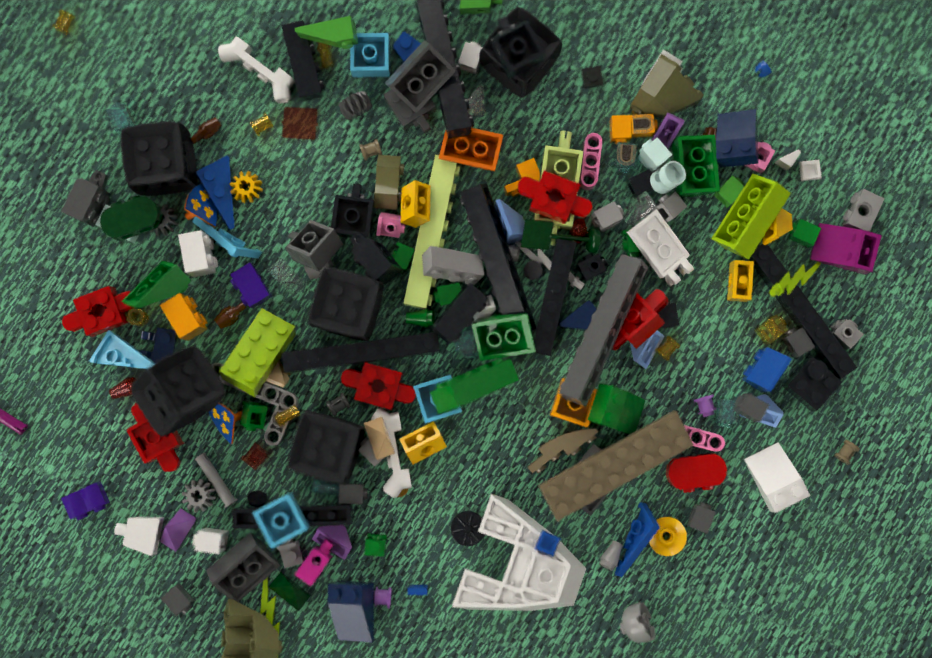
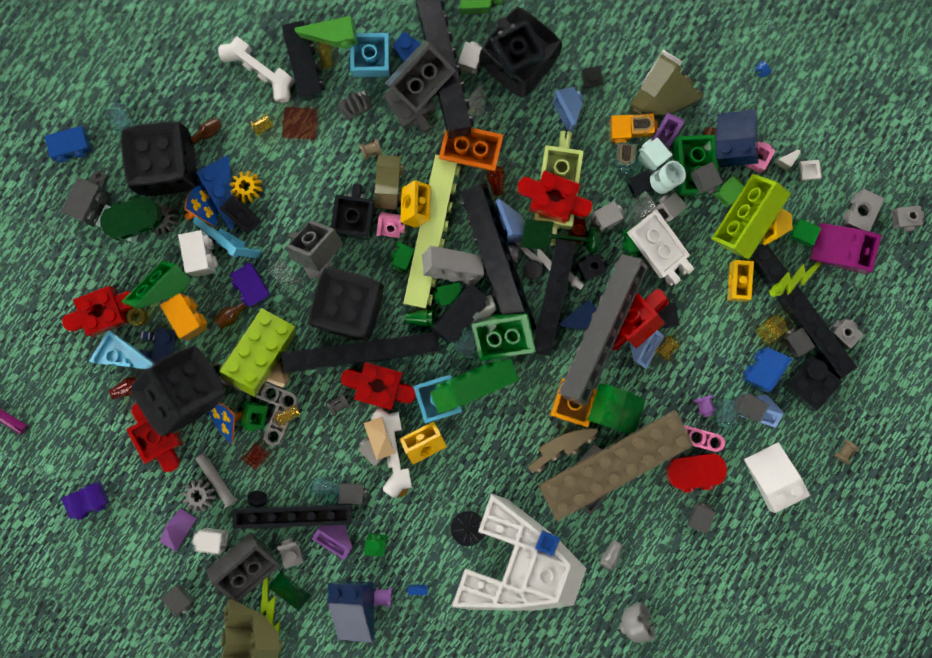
clear yellow bush [52,9,76,35] -> none
white torso [115,517,164,556] -> none
medium azure brick [253,492,310,549] -> none
black piece [287,410,365,485] -> none
dark pink torso [295,539,335,586] -> none
black hinge [350,232,403,285] -> none
light orange brick [504,158,540,197] -> none
bright pink beam [579,133,602,190] -> none
blue wing [615,502,660,577] -> none
yellow dish [649,517,687,556] -> none
none -> blue brick [45,126,93,163]
none -> black plate [219,194,261,234]
none -> clear red cone [486,166,505,196]
none -> medium blue slope [552,87,583,133]
none -> dark grey brick [690,162,723,195]
none -> light grey brick [891,206,924,232]

